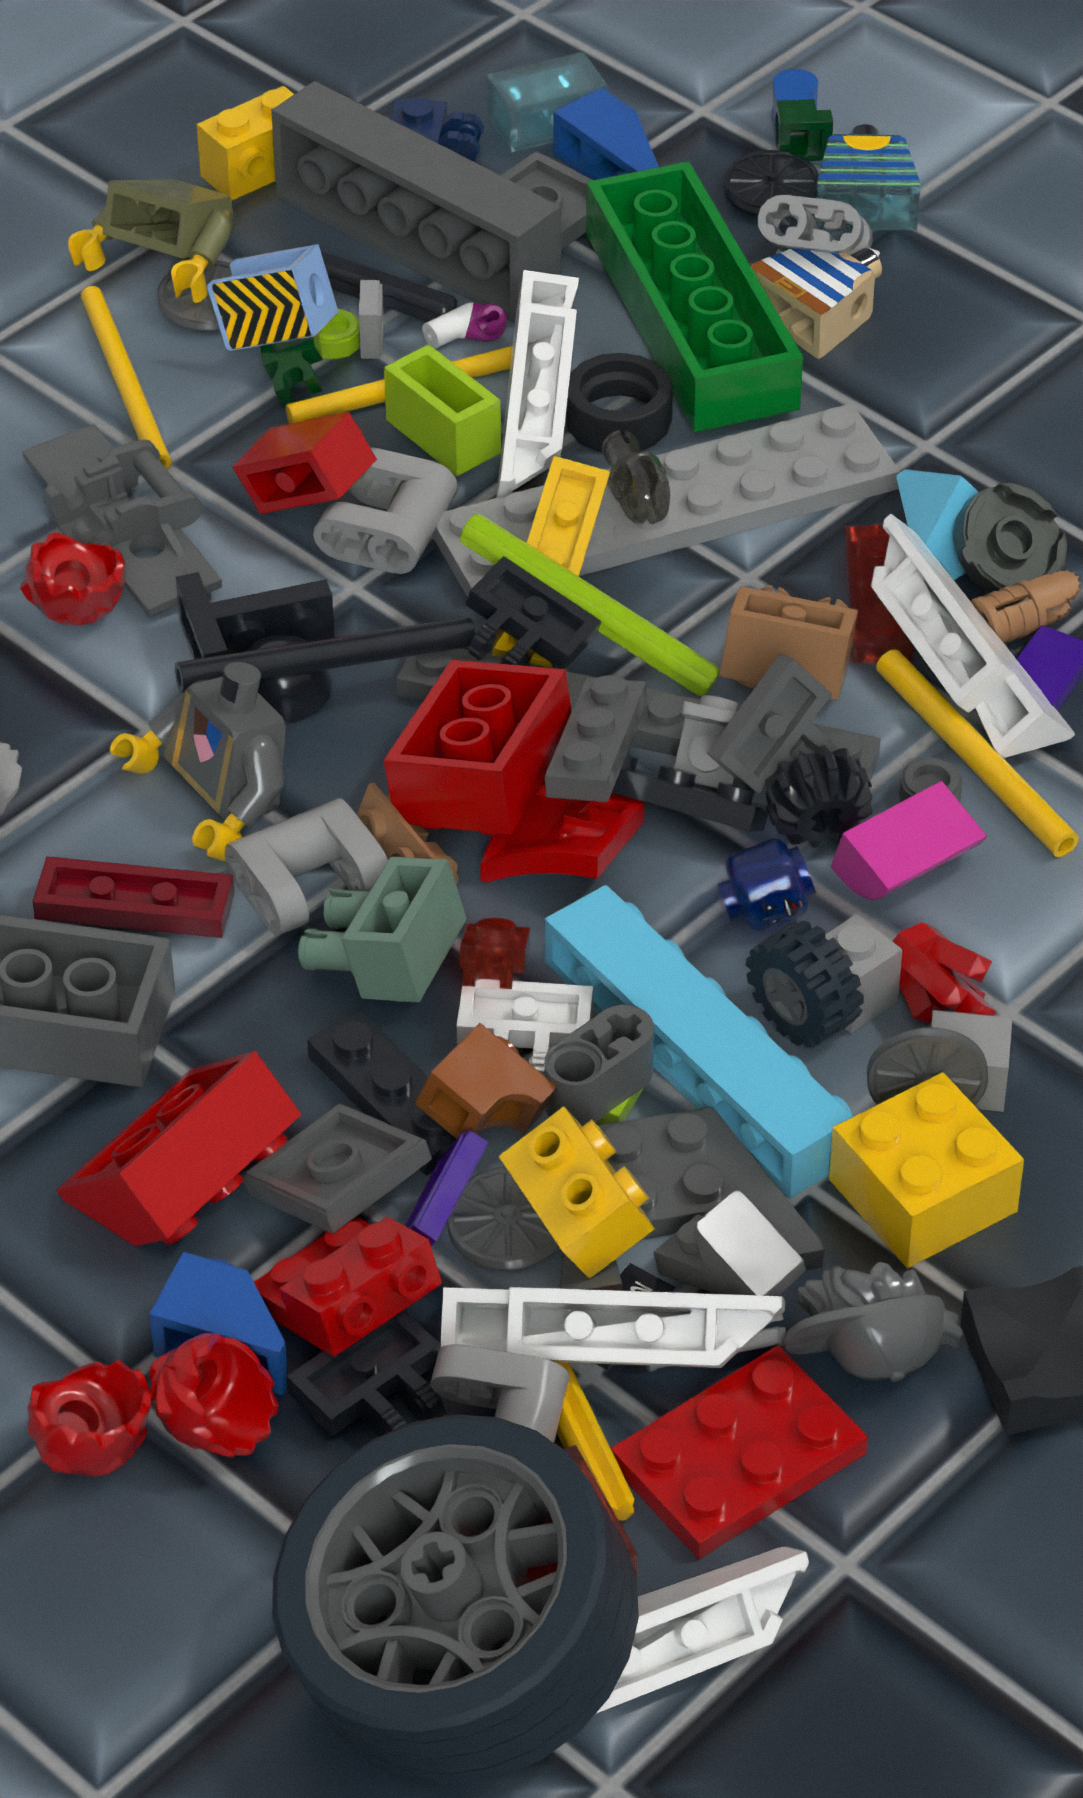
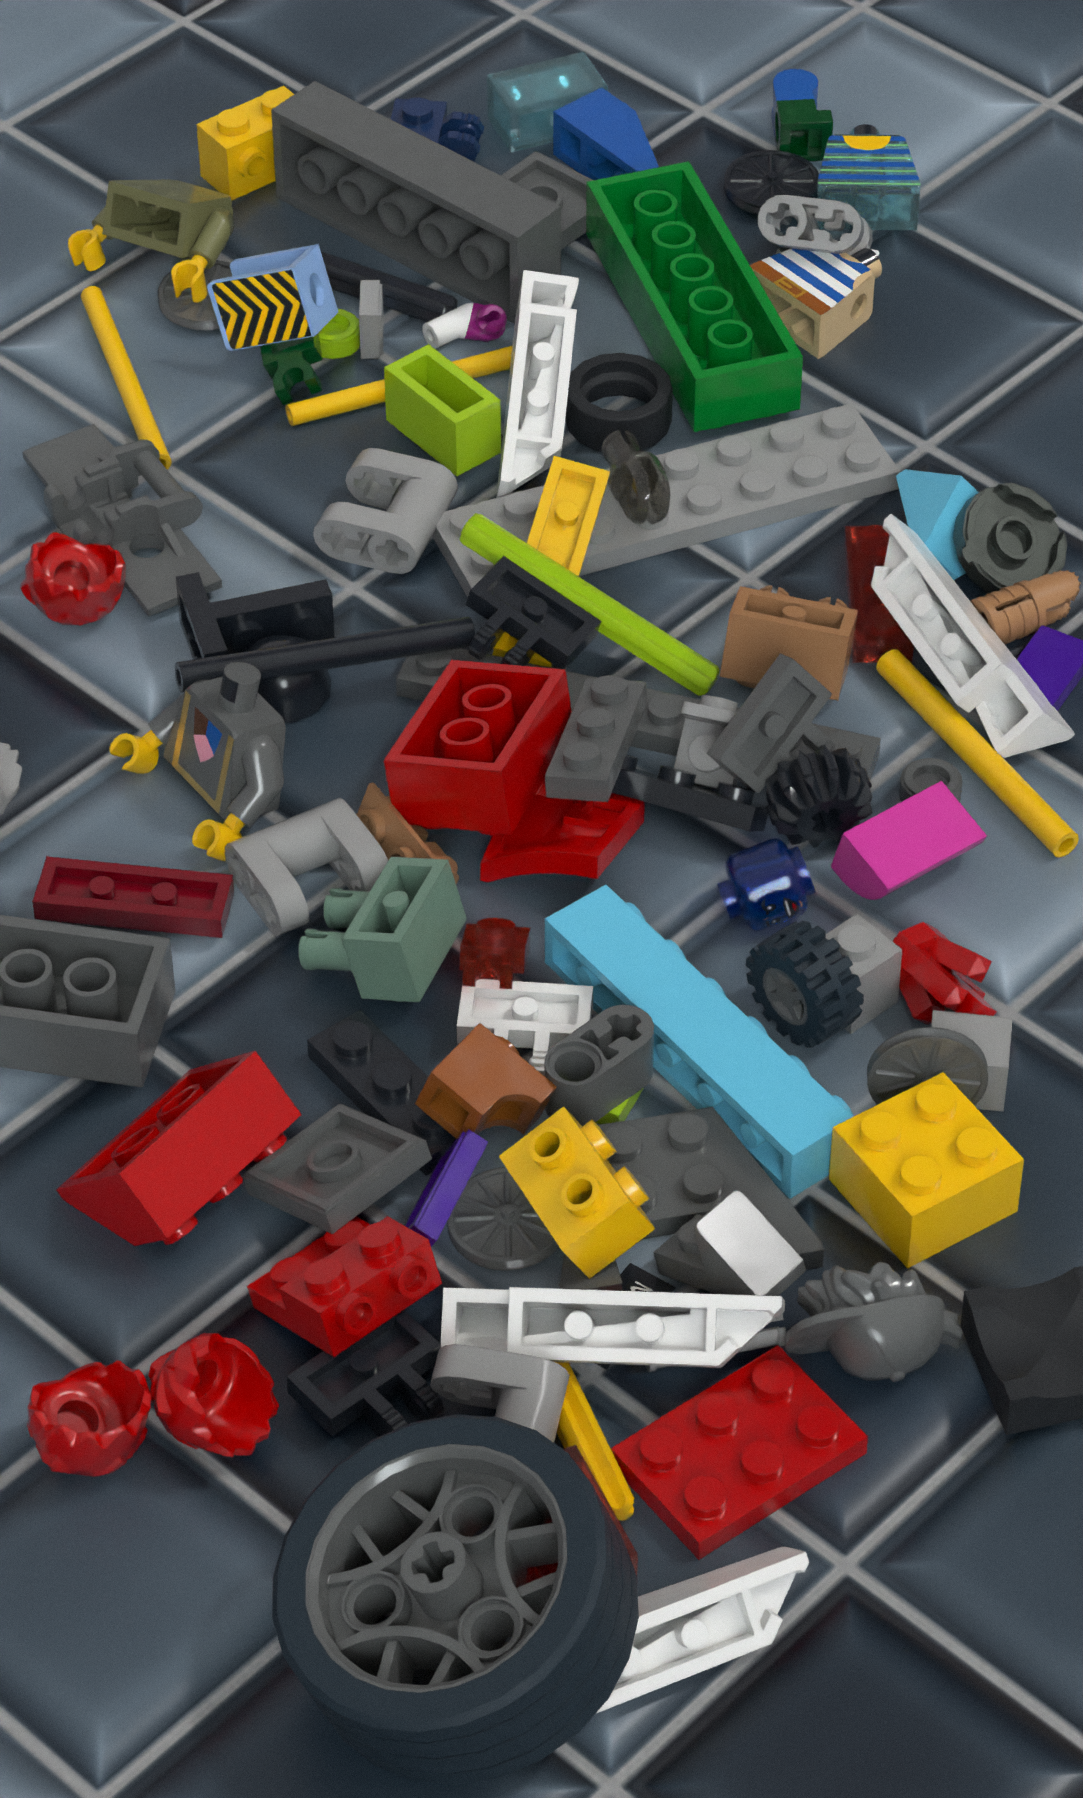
blue slope [149,1252,288,1395] -> none
red brick [232,411,377,514] -> none

